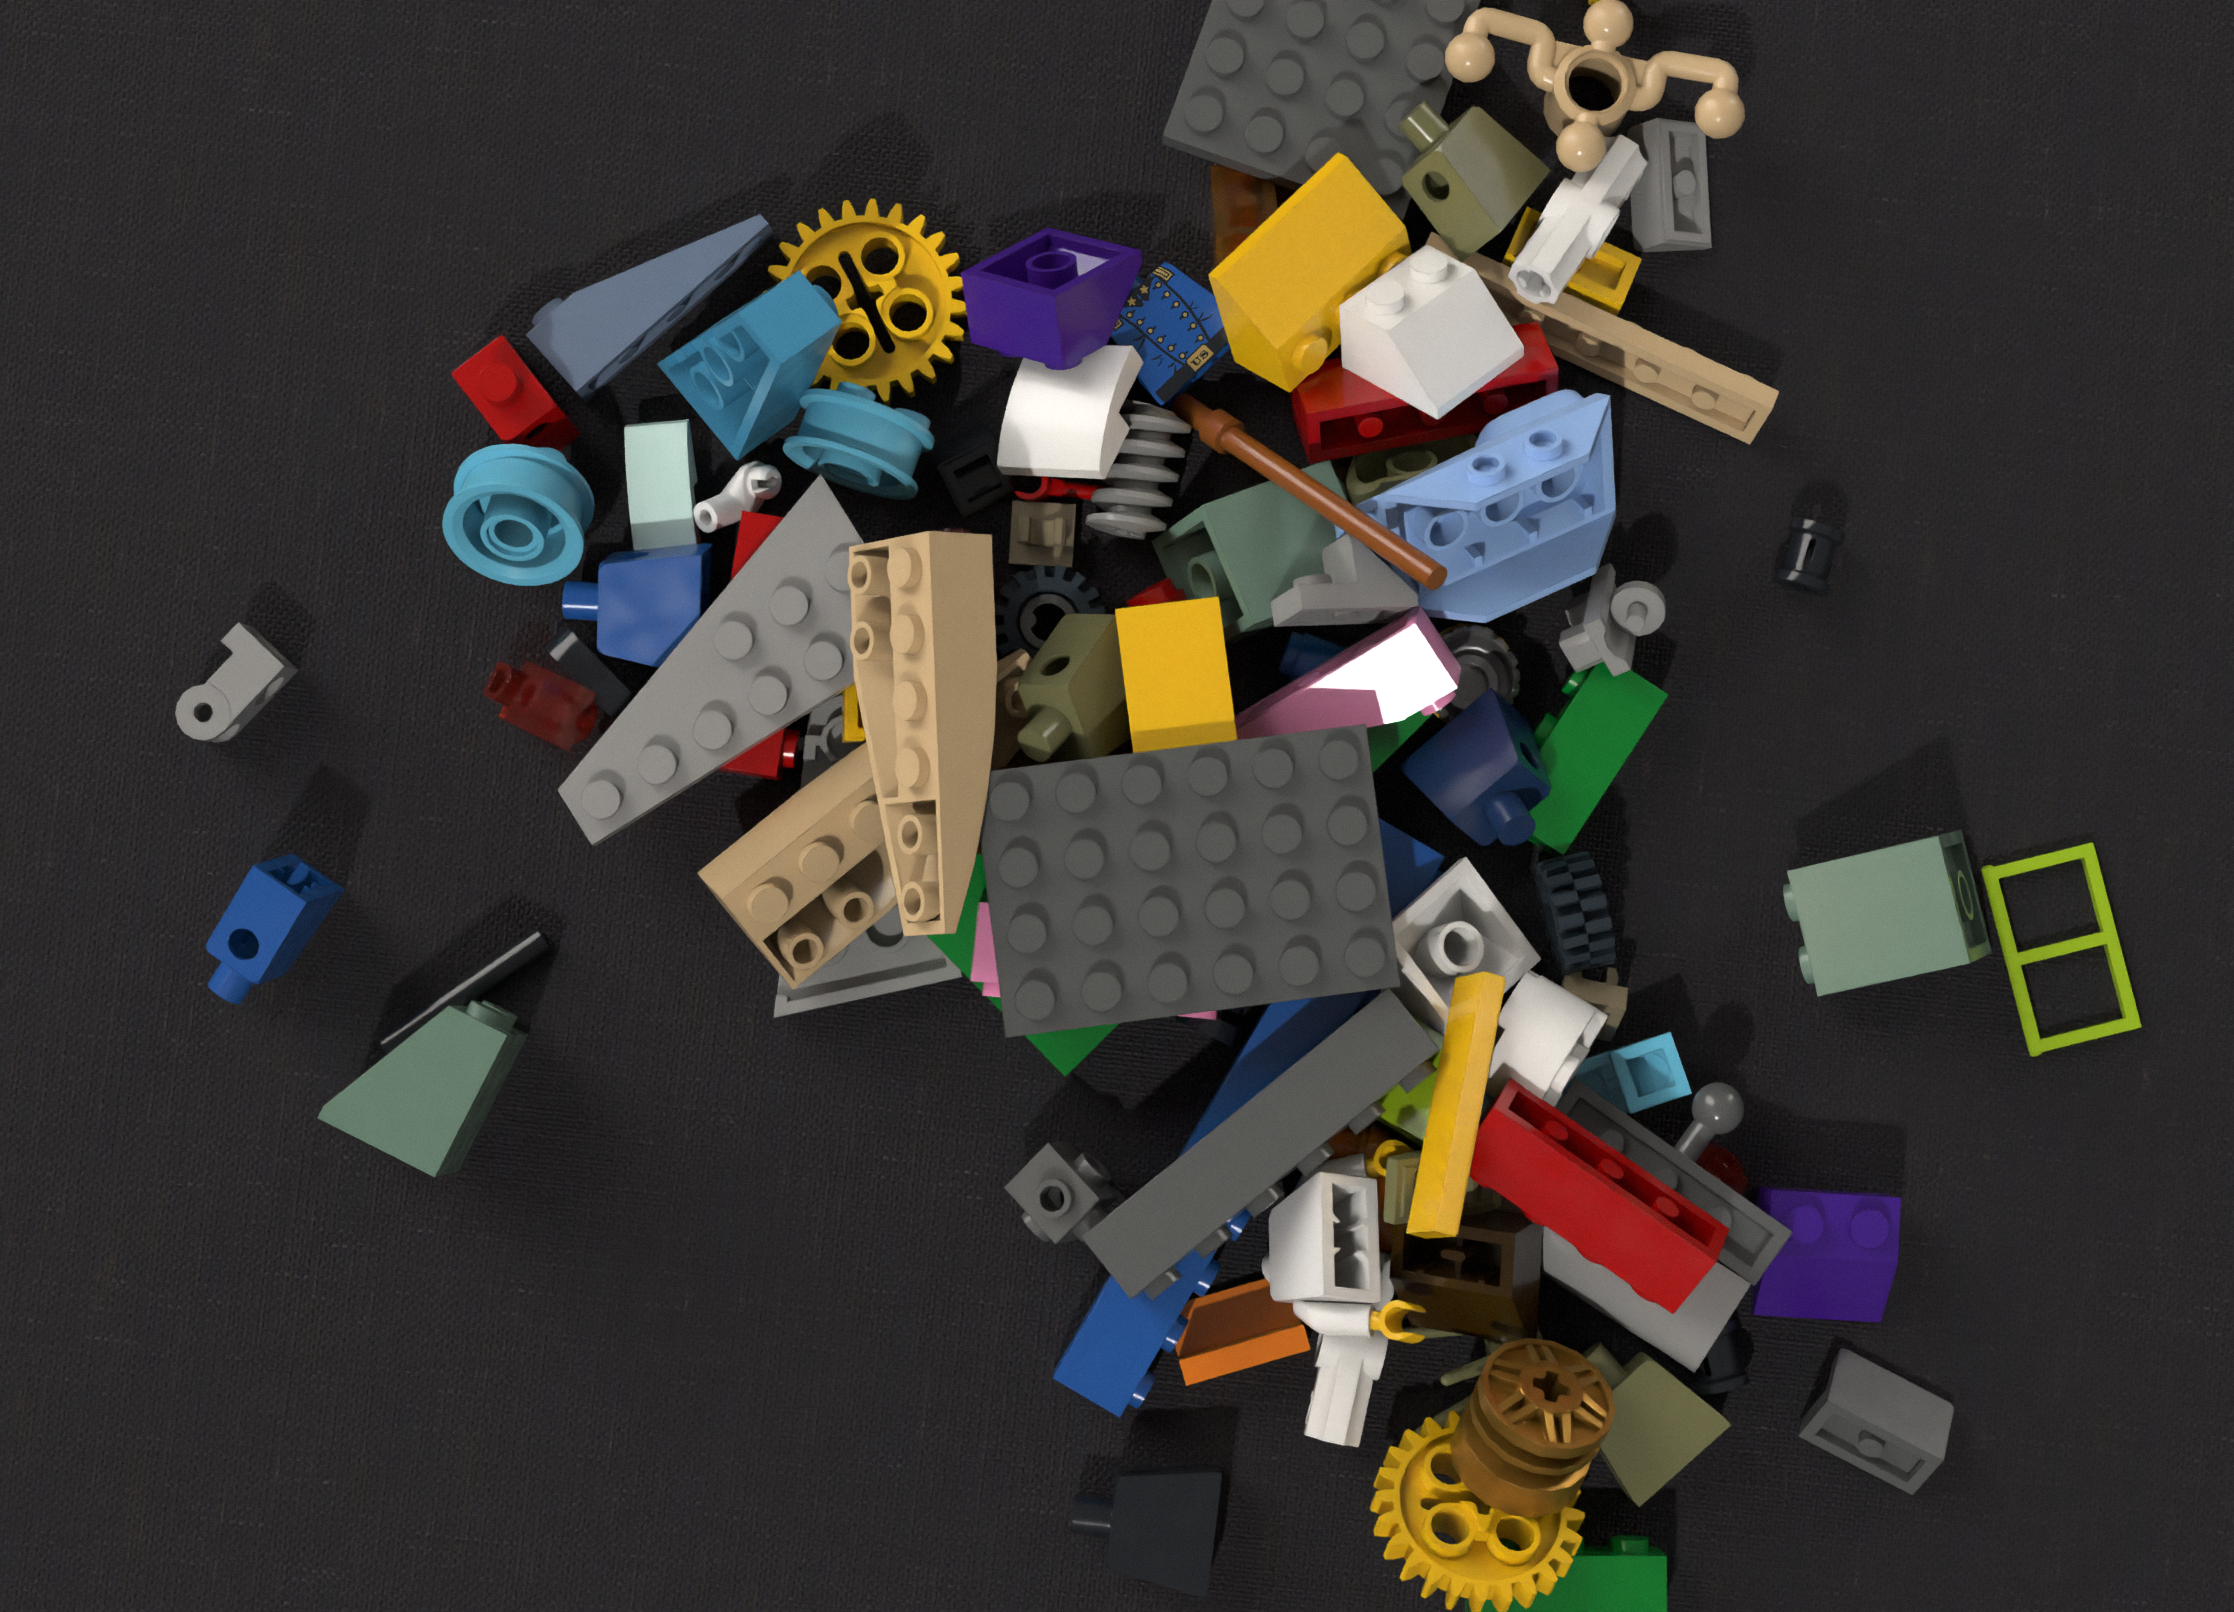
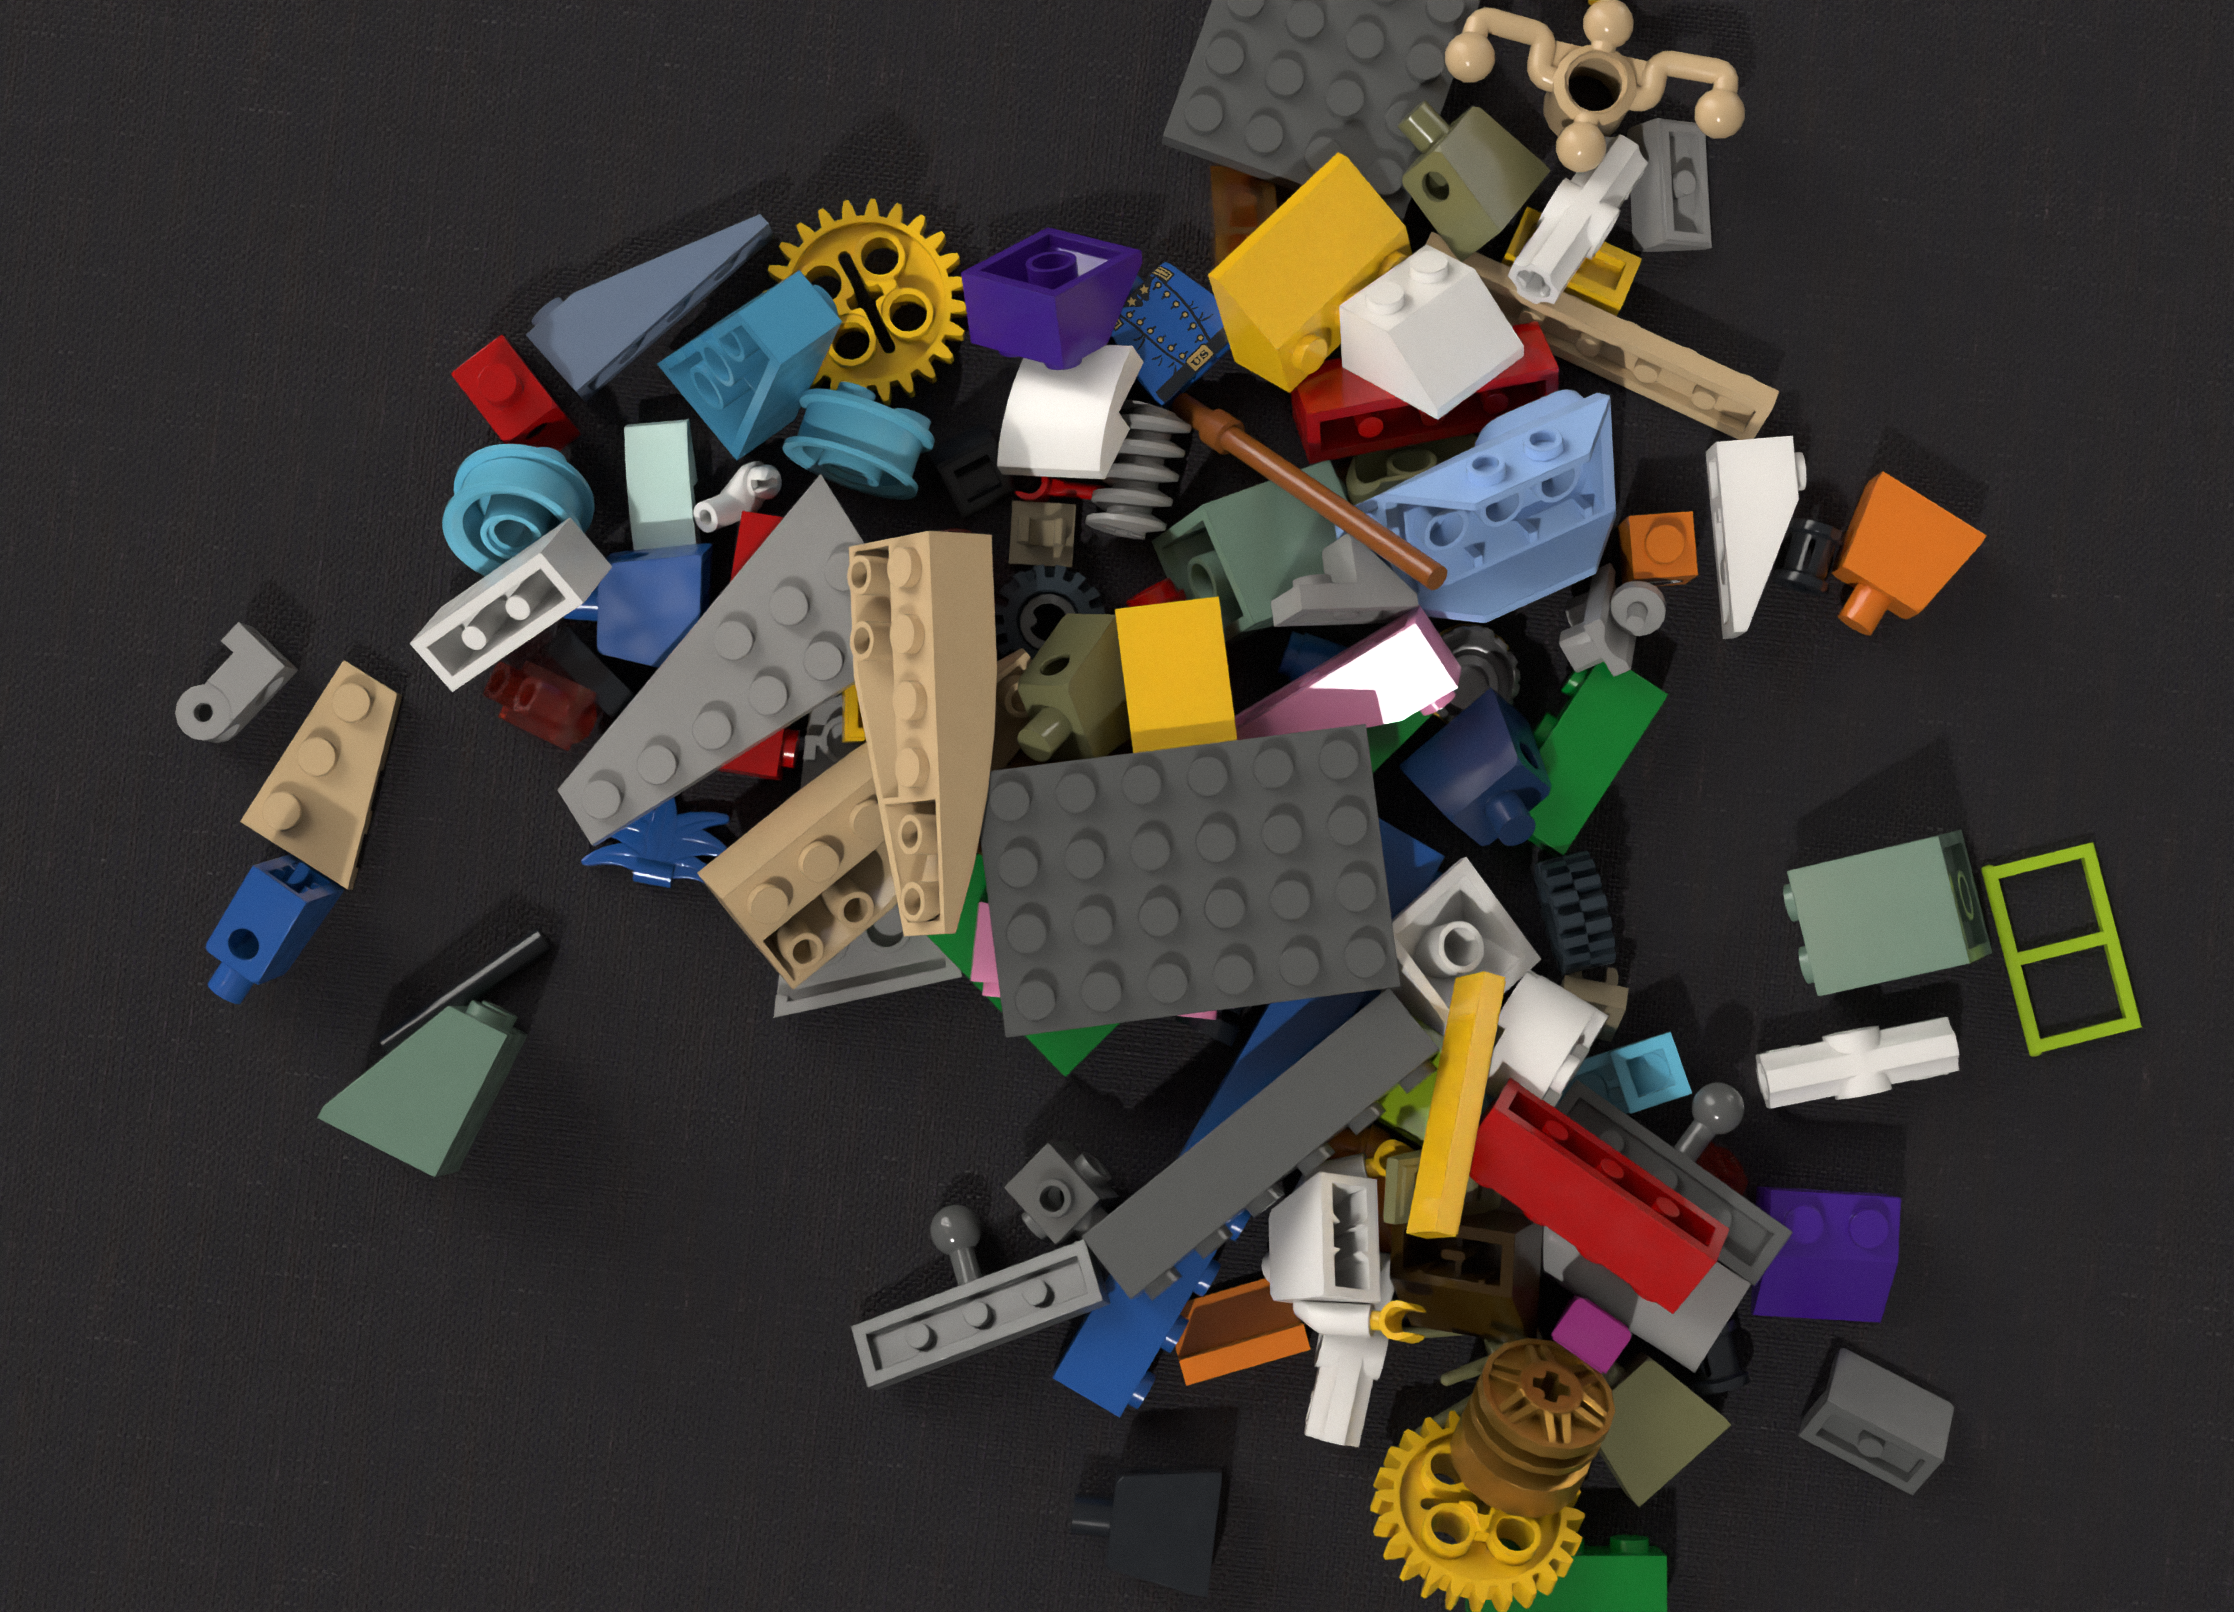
none -> tan wing [240,660,402,890]
none -> white brick [410,518,612,692]
none -> blue piece [581,797,730,888]
none -> plate [851,1205,1111,1390]
none -> magenta slope [1551,1295,1632,1374]
none -> orange brick [1617,511,1698,586]
none -> white slope [1706,436,1806,639]
none -> white piece [1756,1017,1960,1109]
none -> orange torso [1831,471,1987,636]

